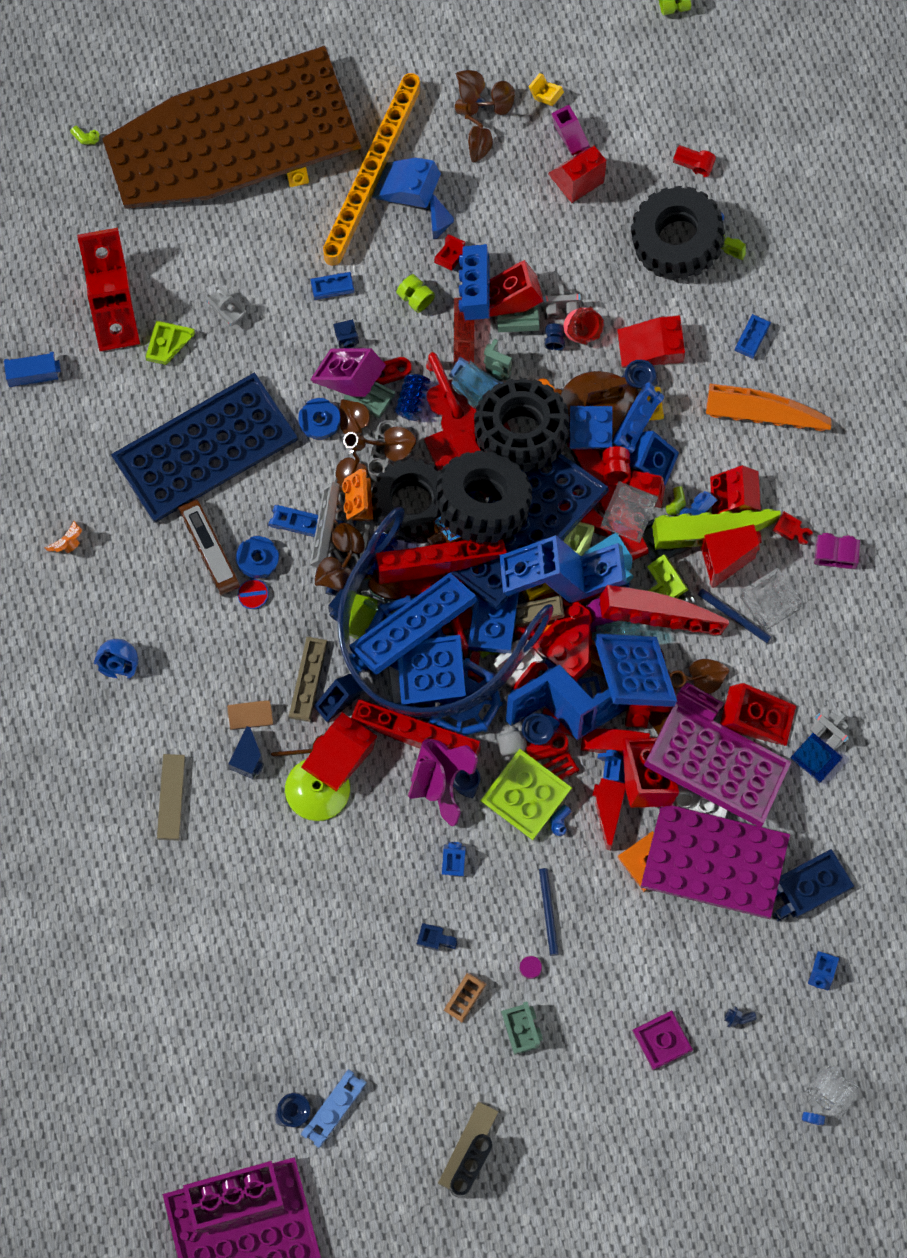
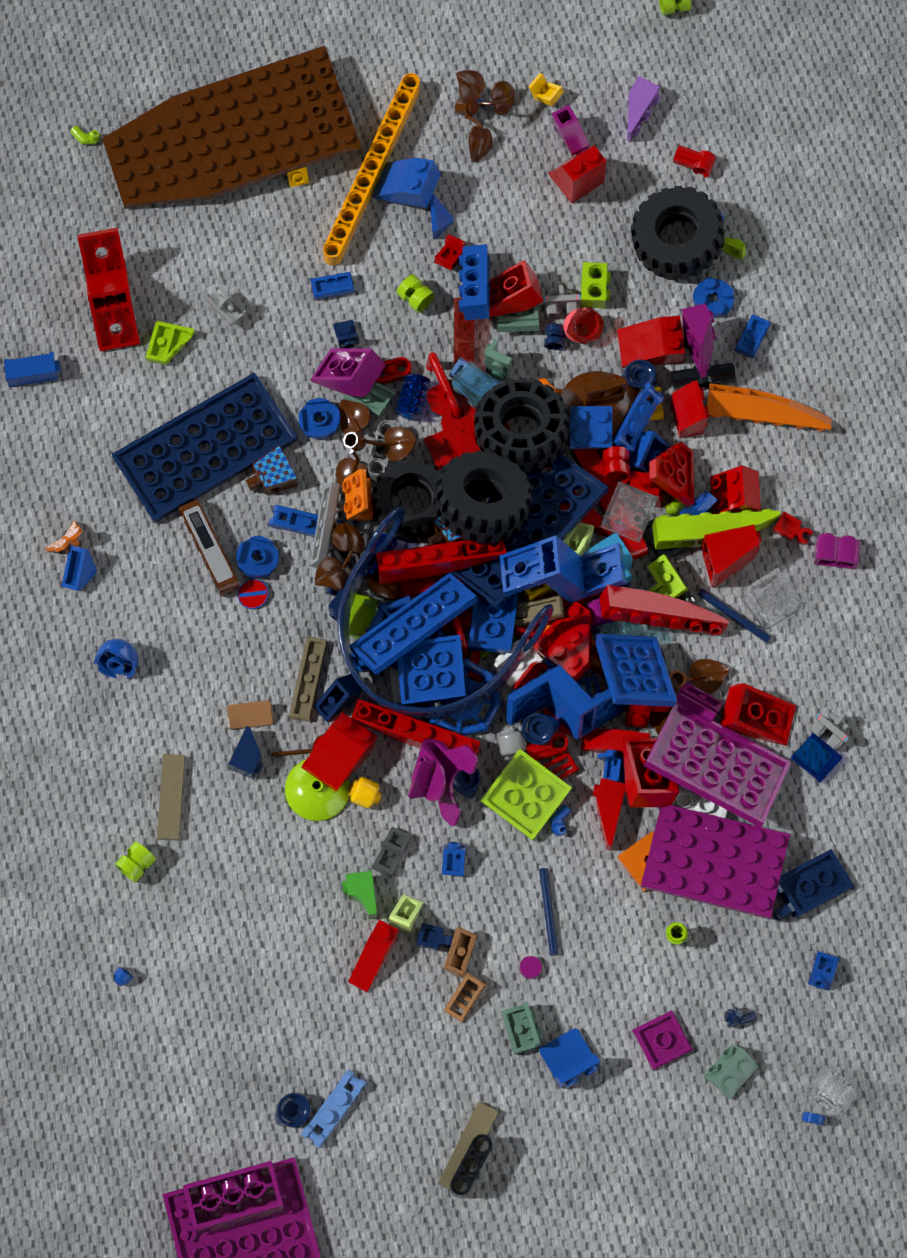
none -> blue slope [61,545,97,591]
none -> blue hinge [113,966,133,986]
none -> lime wheel [115,841,156,883]
none -> torso [245,446,299,495]
none -> bright green arch [342,871,377,919]
none -> yellow head [348,777,382,809]
none -> red slope [348,920,399,993]
none -> dark grey slope [372,827,412,878]
none -> yellowish green slope [389,894,423,934]
none -> medium nougat slope [443,927,477,977]
none -> blue bracket [539,1028,600,1088]
none -> lime brick [580,262,611,309]
none -> medium lavender slope [627,76,661,142]
none -> red plate [649,442,695,506]
none -> lime cone [666,922,688,945]
none -> red slope [670,380,709,439]
none -> black piece [671,363,736,390]
none -> magenta slope [681,304,716,378]
none -> blue plate [693,277,734,318]
none -> sand green bracket [704,1044,759,1099]

